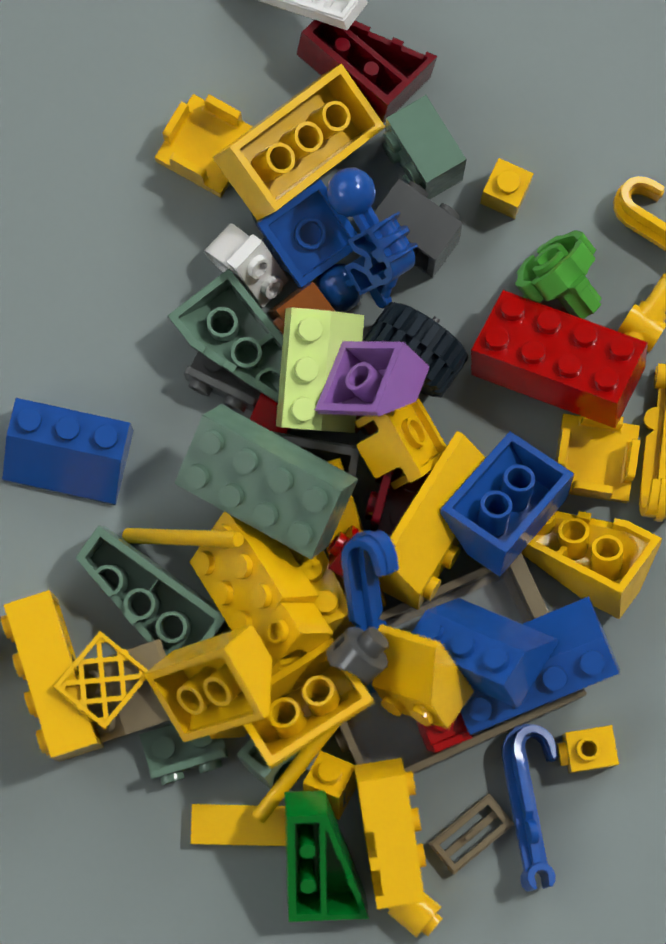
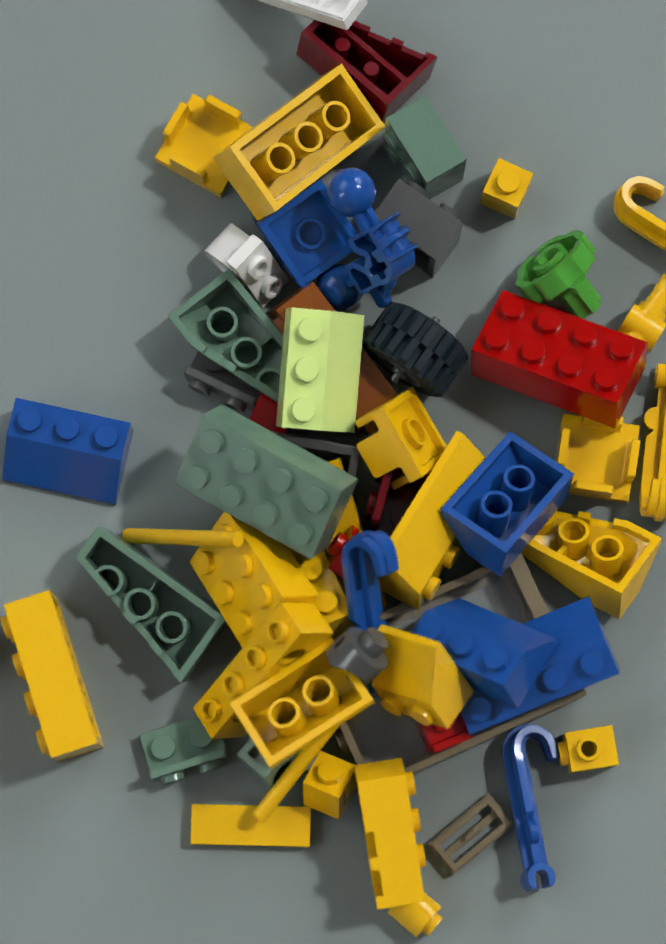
yellow window [53,631,148,730] -> none
dark tan slope [77,639,170,743] -> none
yellow slope [144,624,272,742] -> none
green wedge [285,791,369,922] -> none
medium lavender slope [315,341,430,416] -> none

